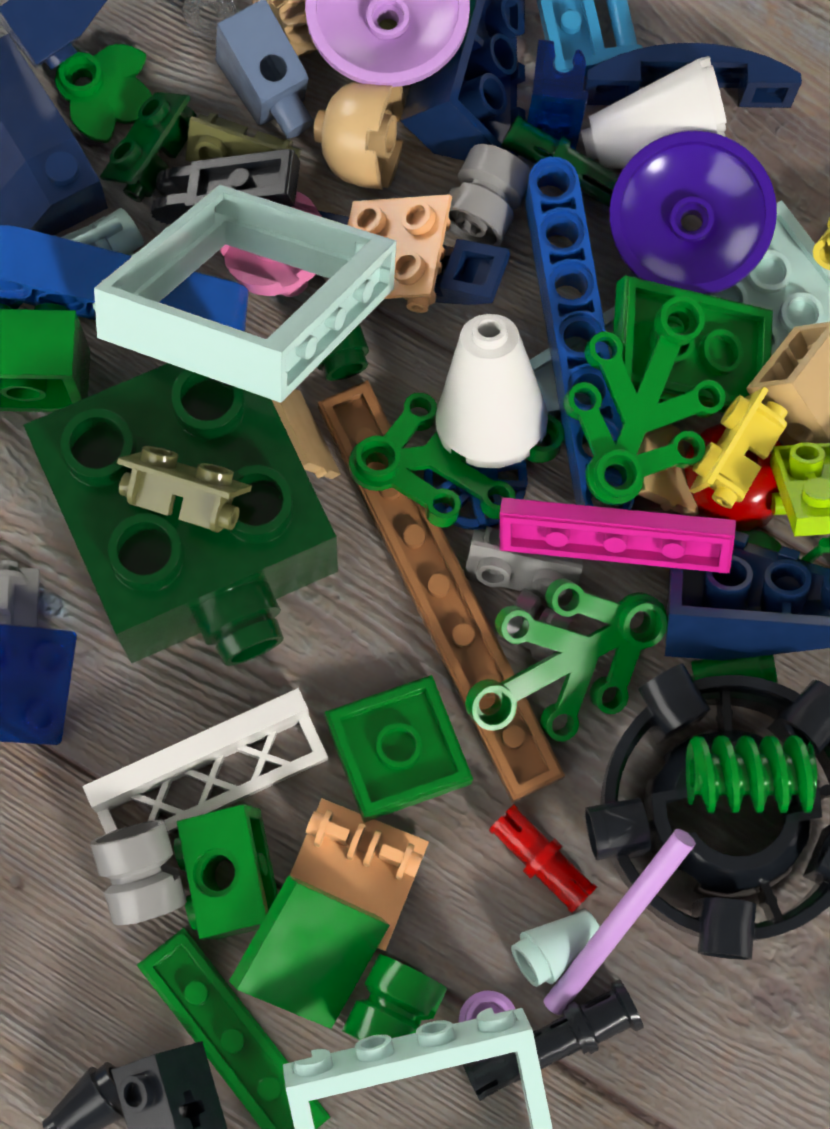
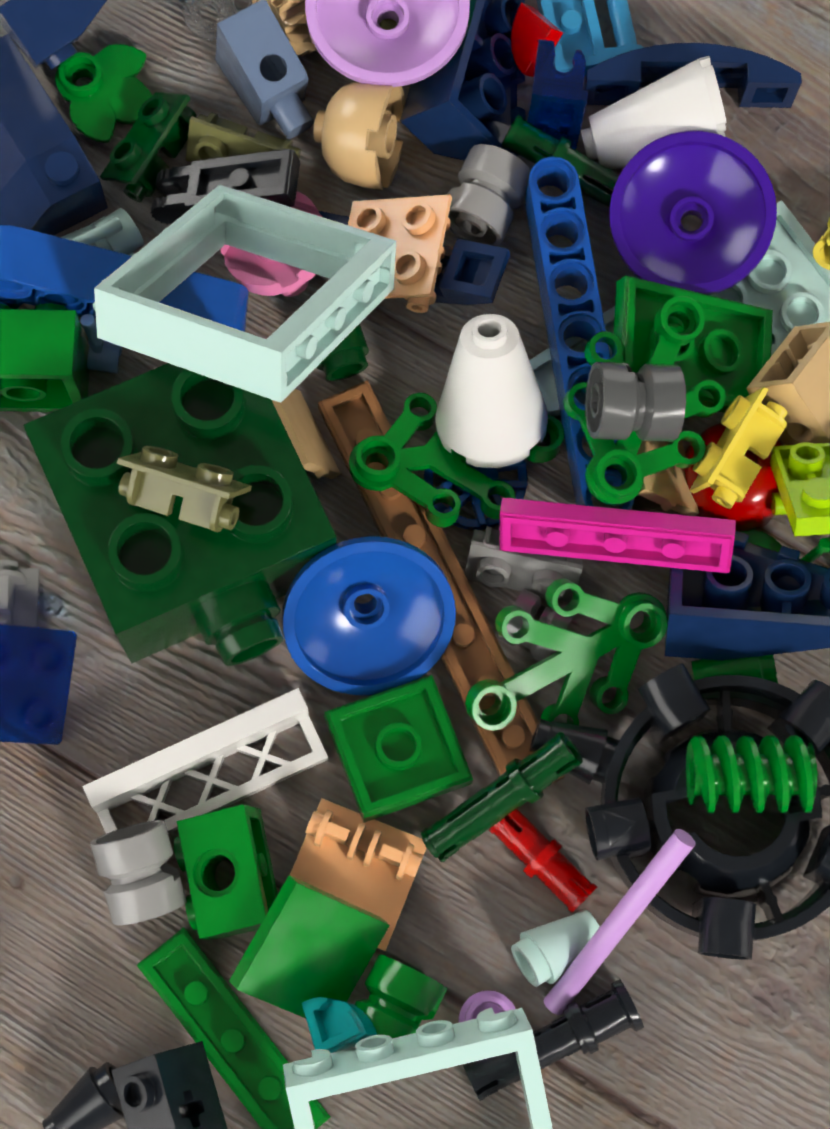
none -> light blue hand [80,314,122,374]
none -> blue dish [282,536,456,696]
none -> teal tile [302,997,377,1053]
none -> dark green pin [421,732,583,862]
none -> red tile [511,2,563,79]
none -> black cone [529,718,619,785]
none -> dark grey wheel [585,362,686,442]

